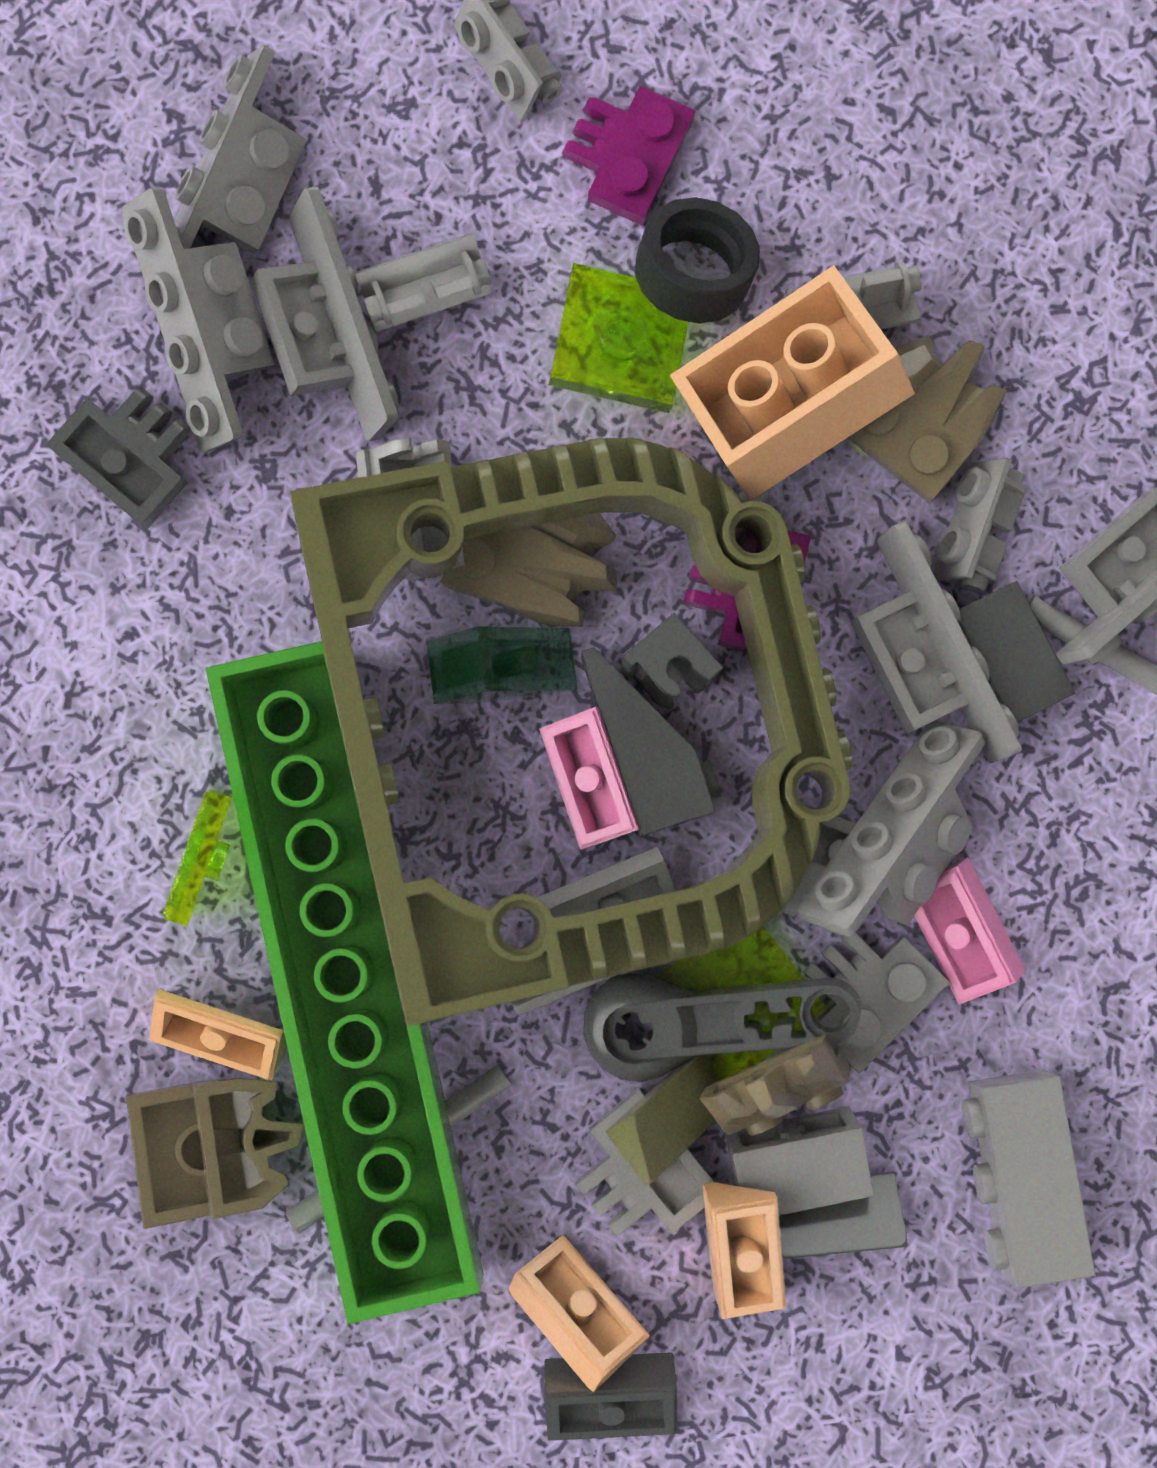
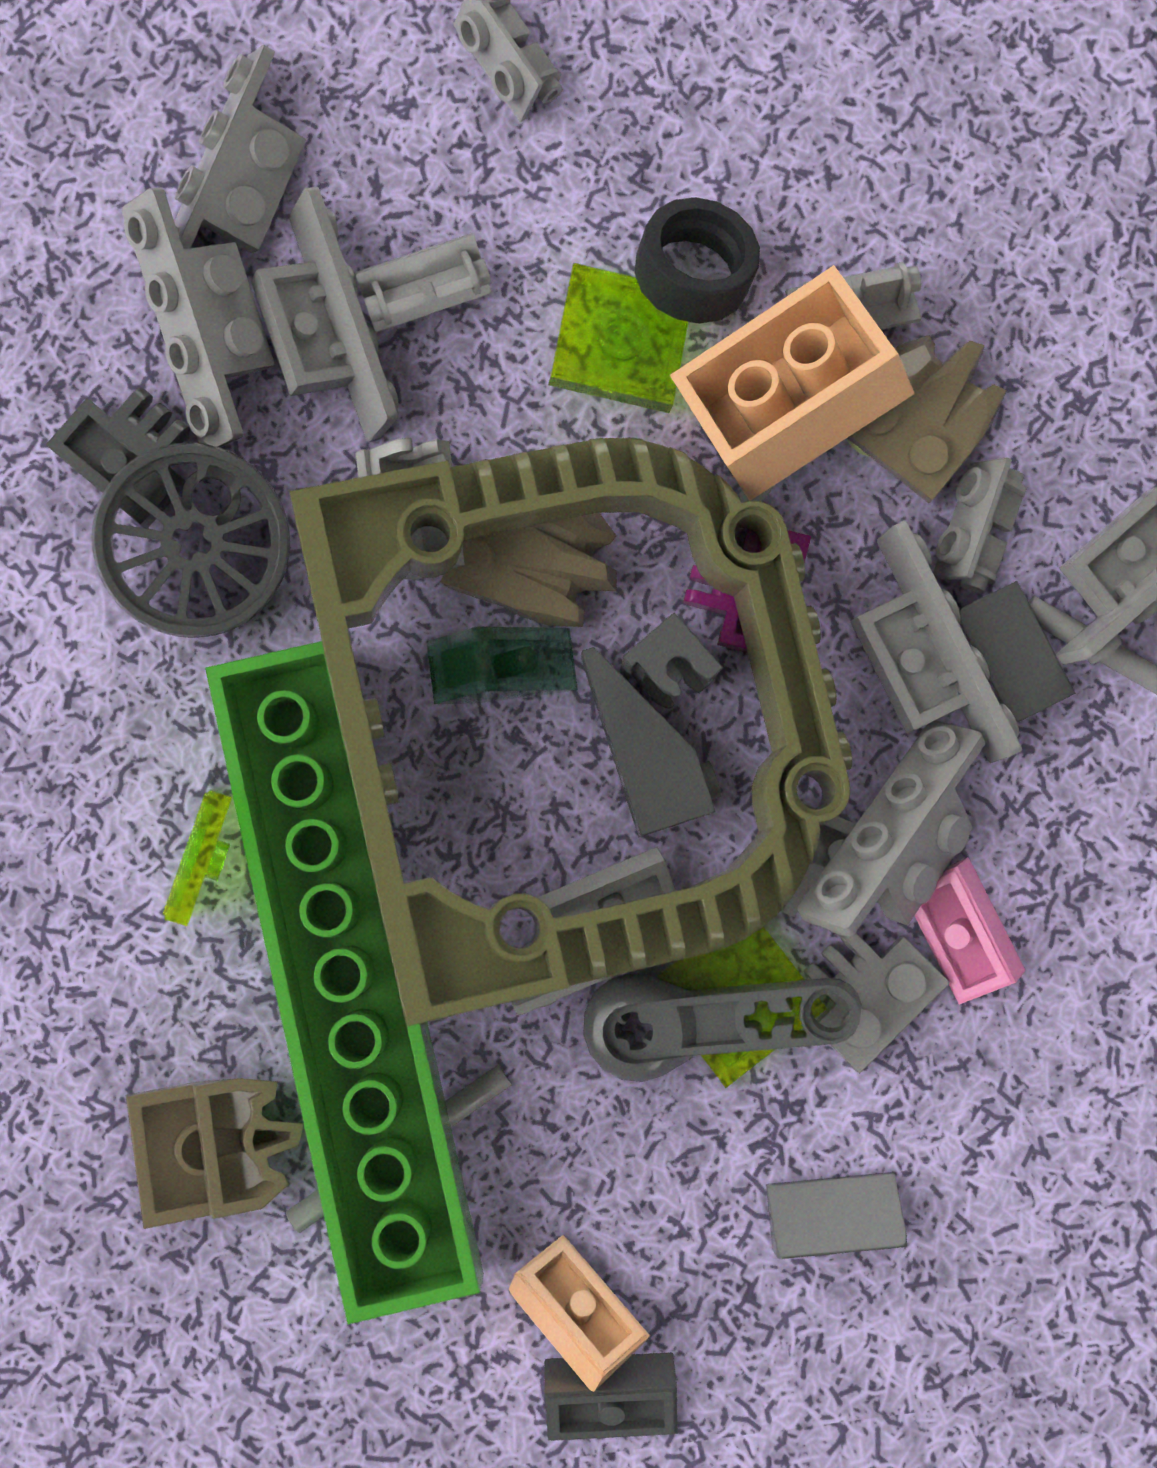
light nougat slope [149,989,287,1081] -> none
bright pink slope [539,707,639,850] -> none
magenta hinge [562,85,696,226] -> none
light grey hinge [575,1087,716,1236] -> none
olive slope [605,1054,716,1186] -> none
dark tan plate [699,1034,851,1136] -> none
light nougat slope [703,1182,786,1319] -> none
light grey hinge [724,1106,874,1215] -> none
light grey brick [962,1069,1096,1289] -> none
none -> dark grey piece [91,443,290,638]

